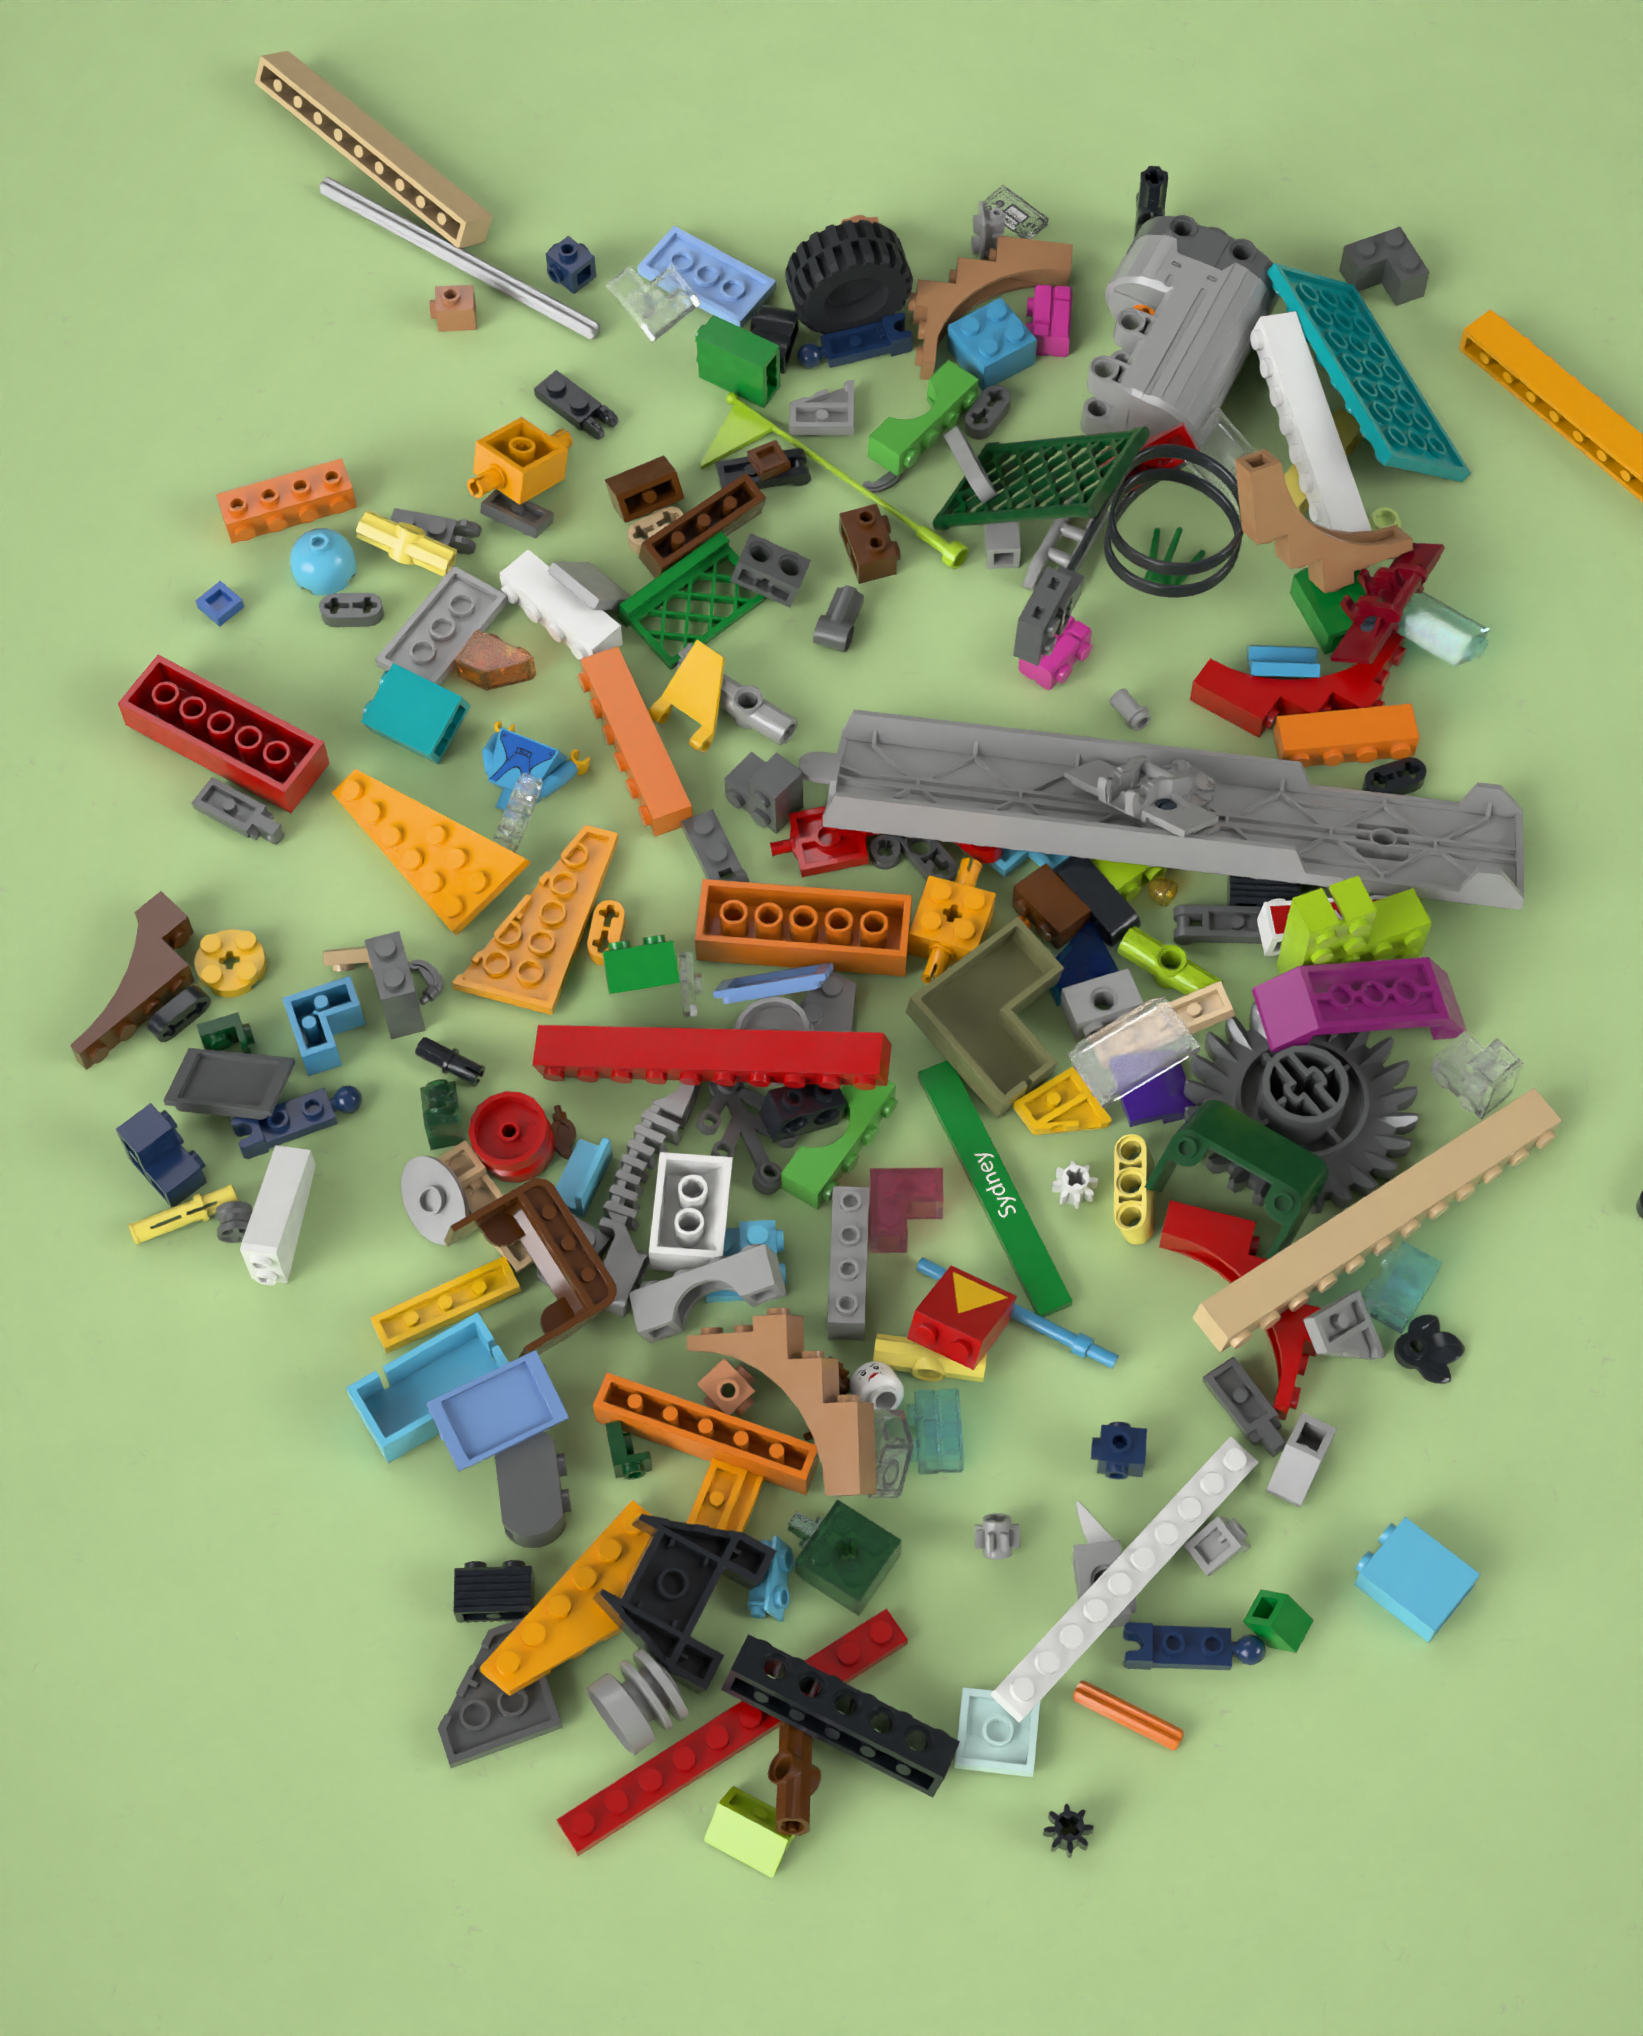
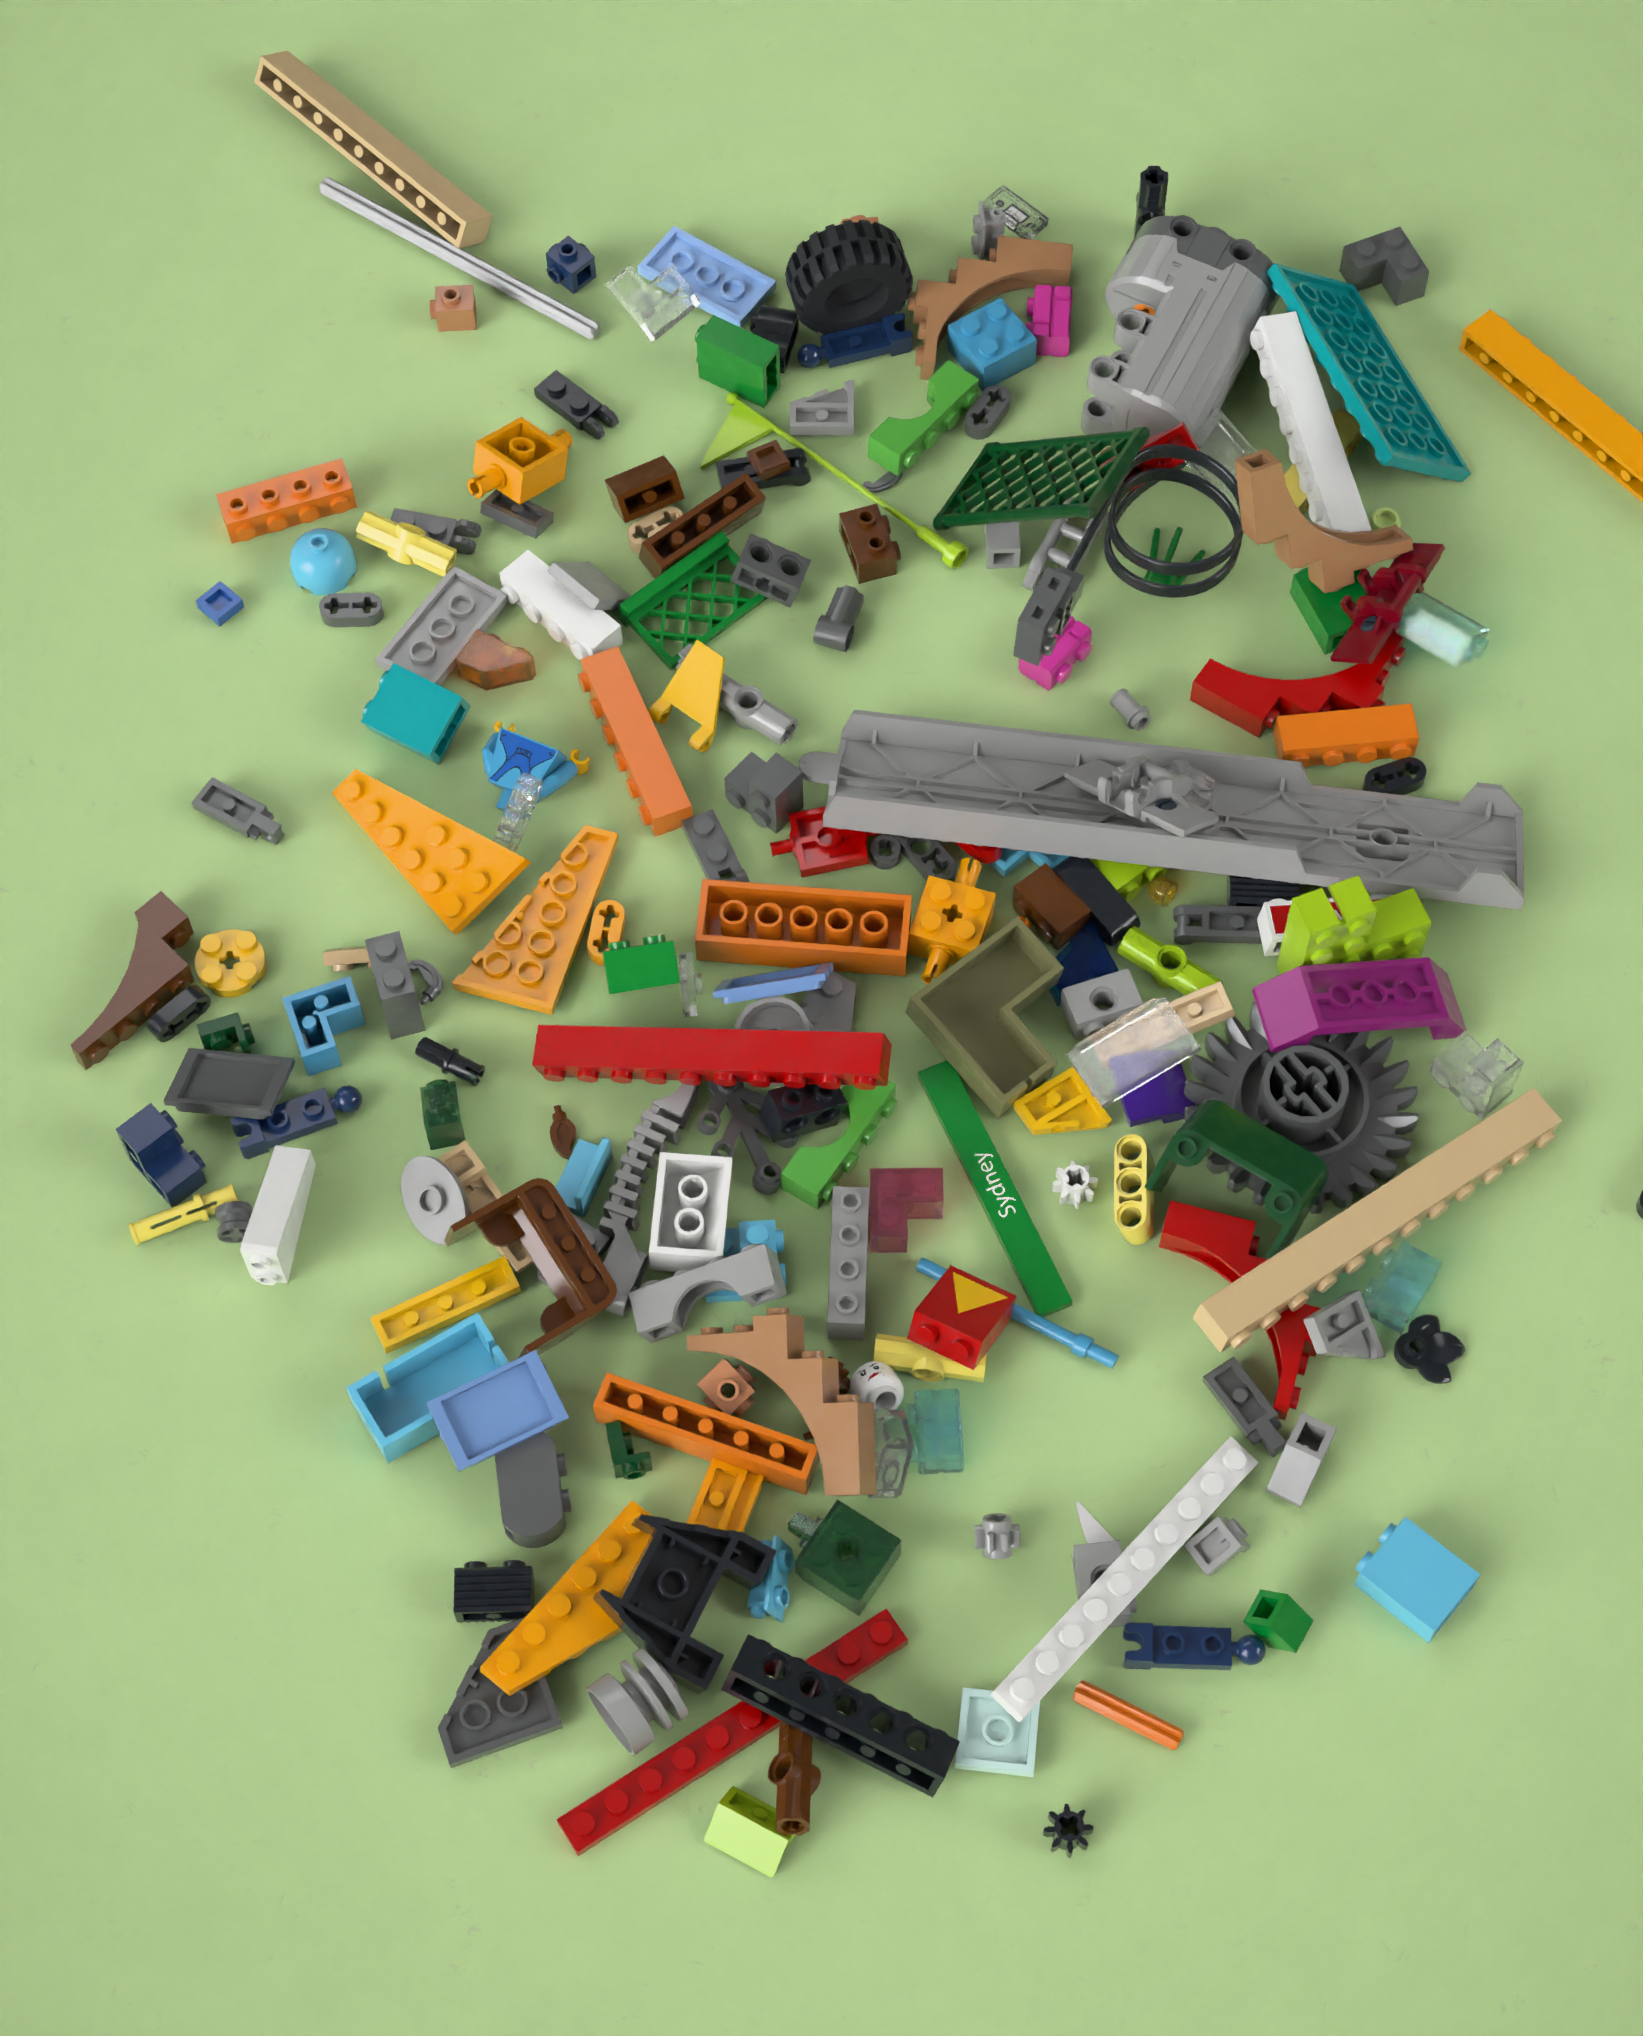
red brick [118,654,330,813] -> none
red wheel [468,1091,556,1183] -> none
light grey beam [944,426,998,504] -> none
dark blue brick [1091,1422,1147,1480] -> none
dark azure slope [1246,645,1320,678] -> none

